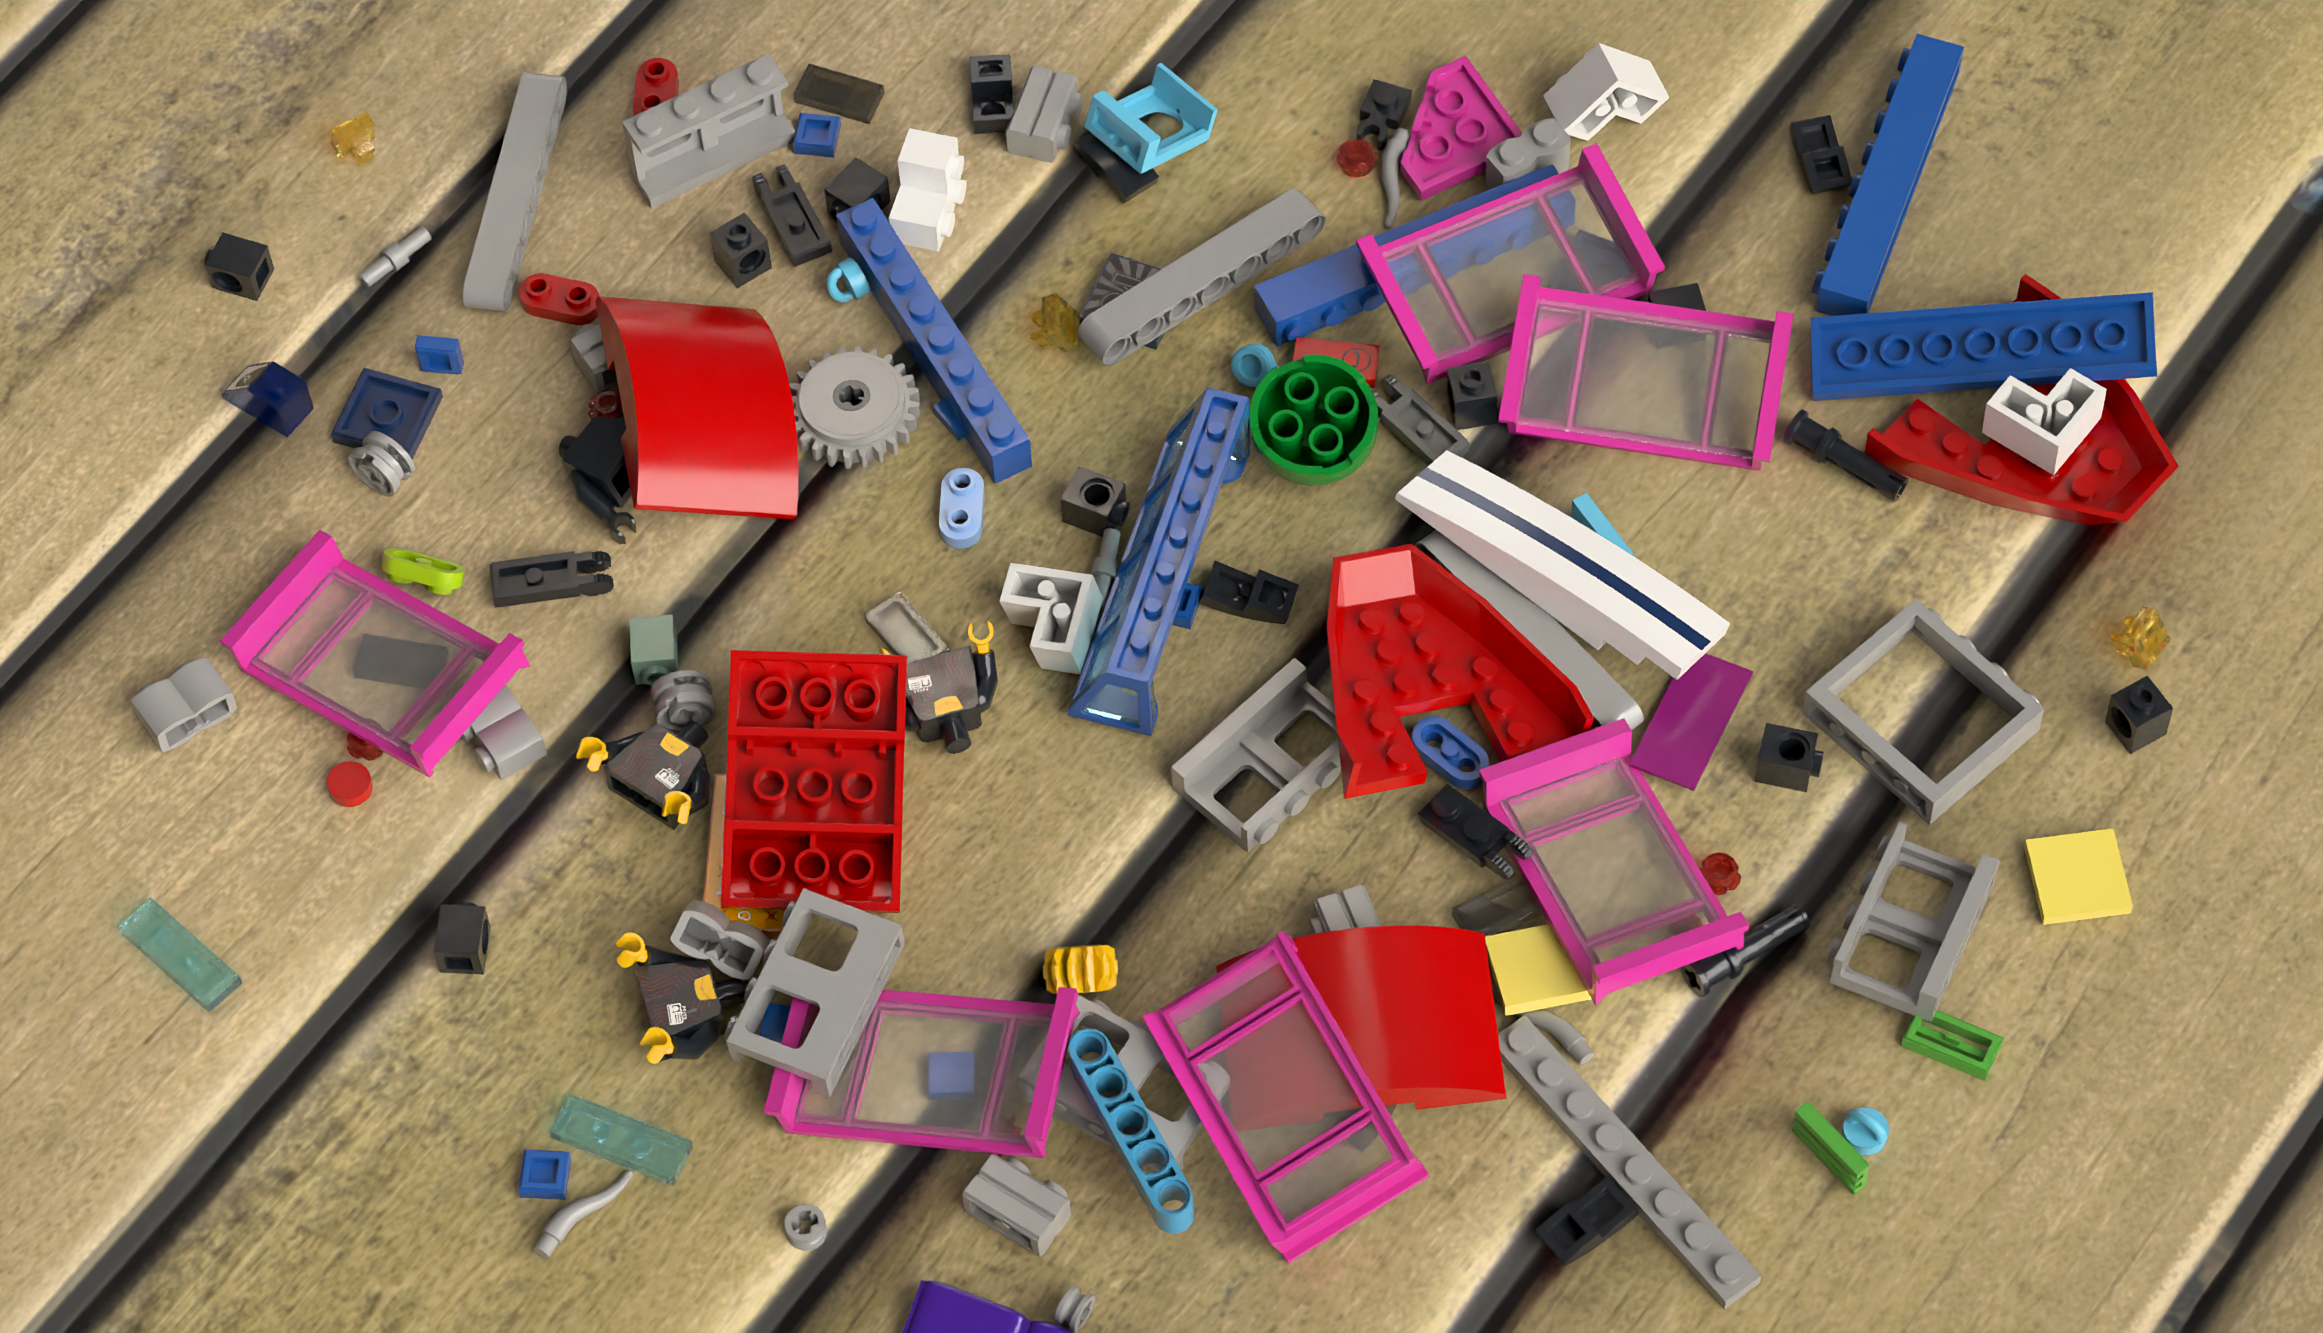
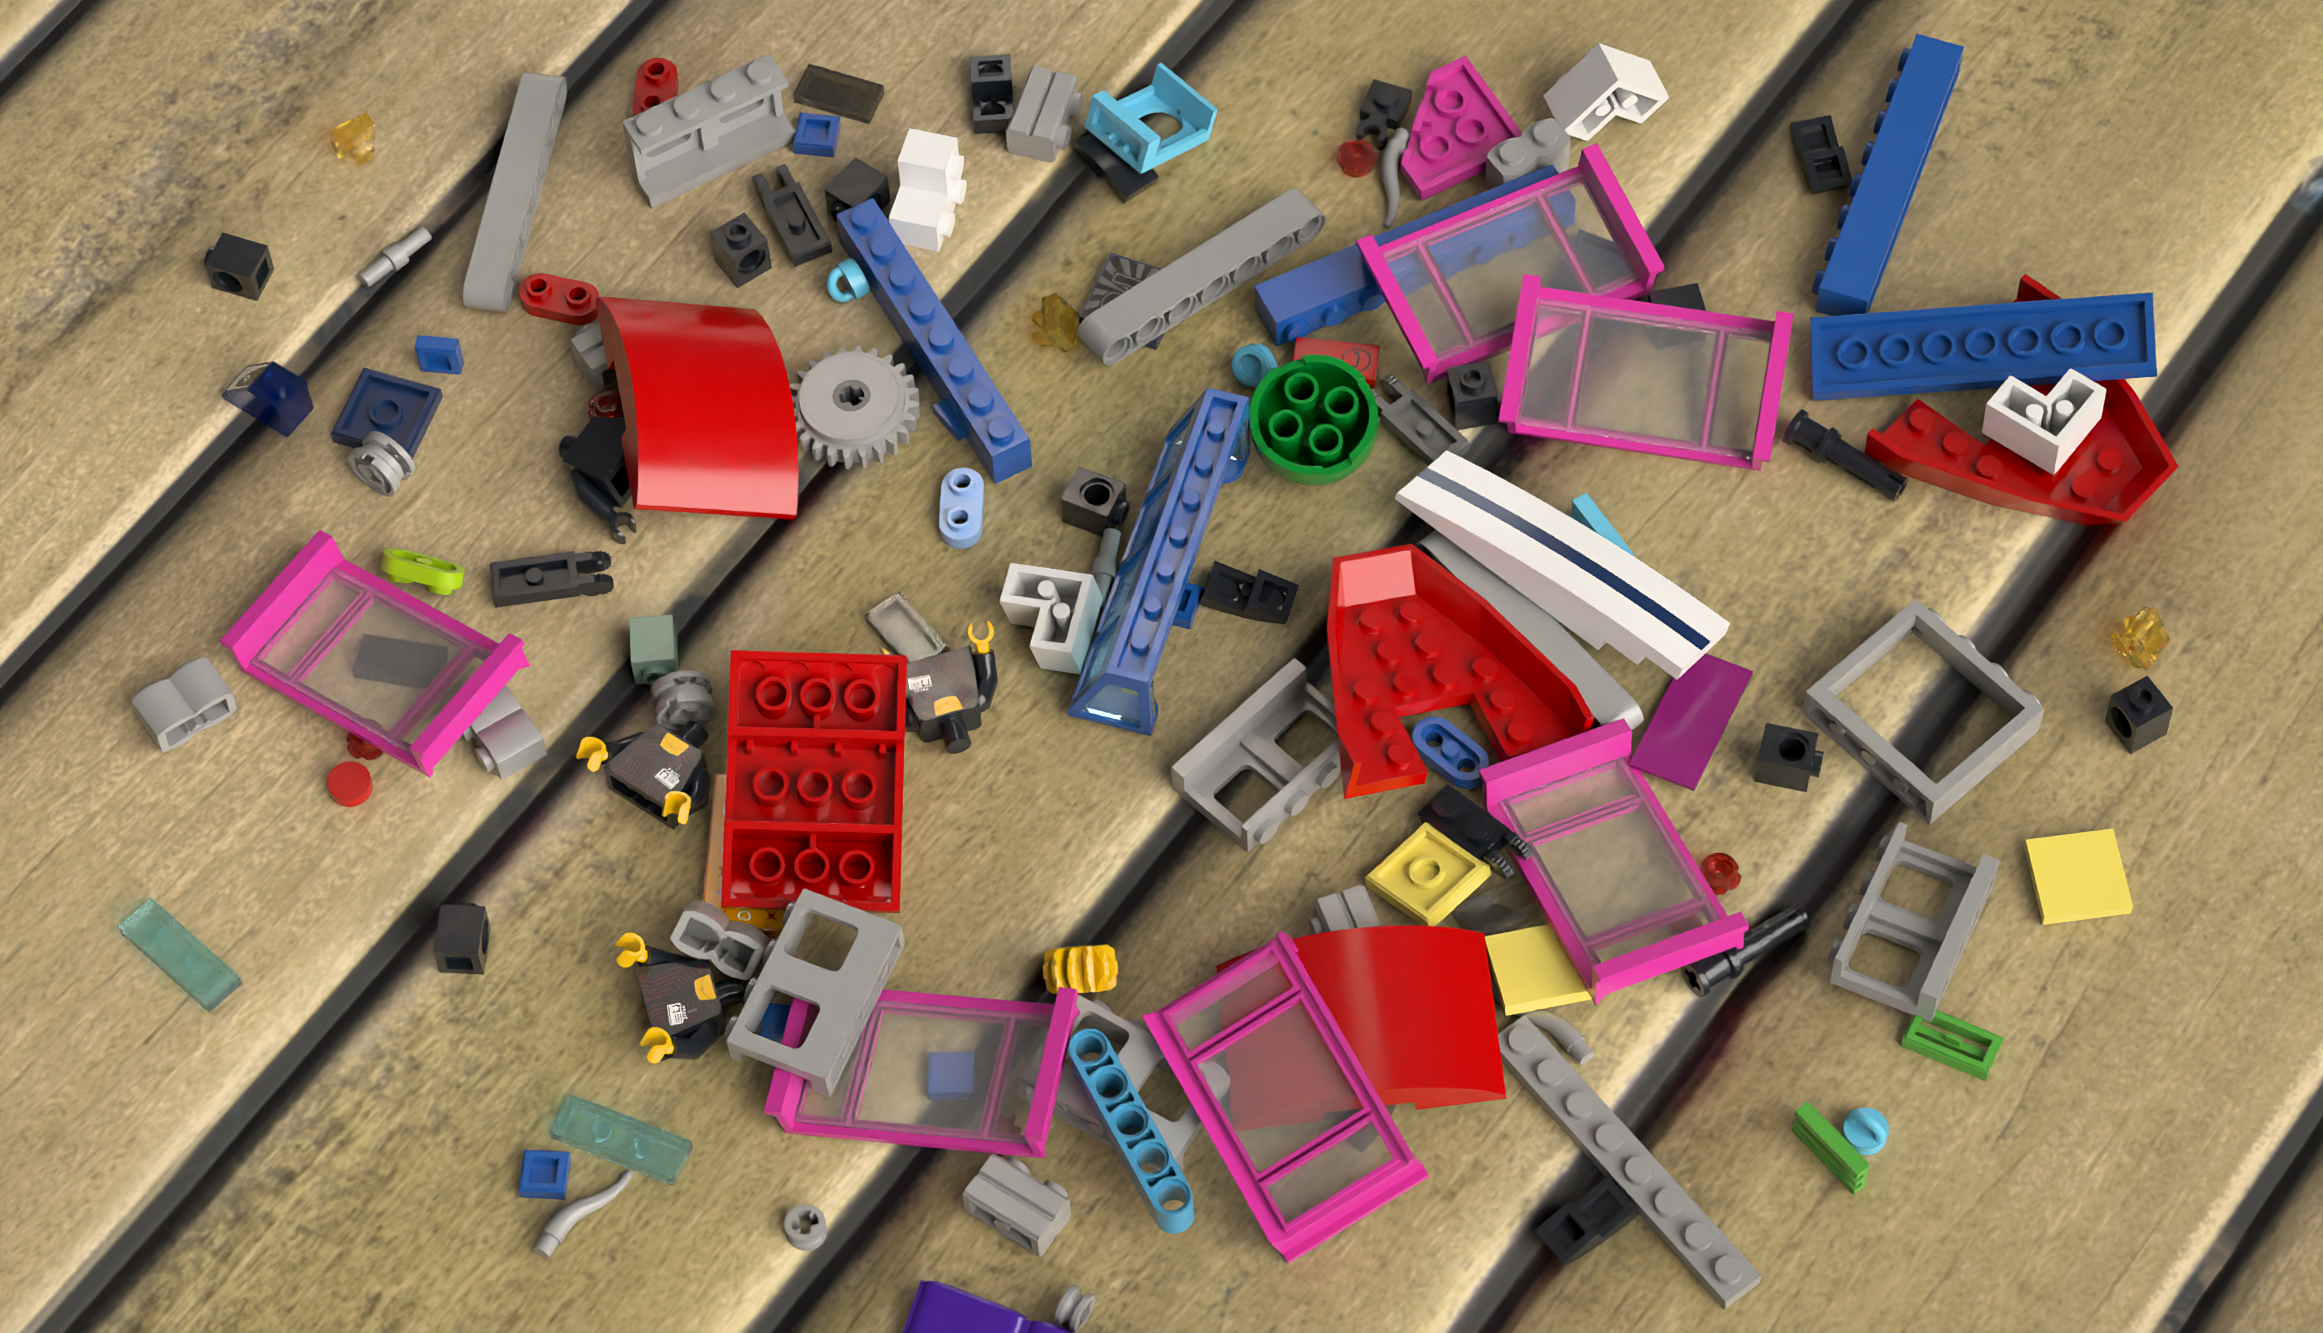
none -> light yellow tile [1364,822,1491,926]

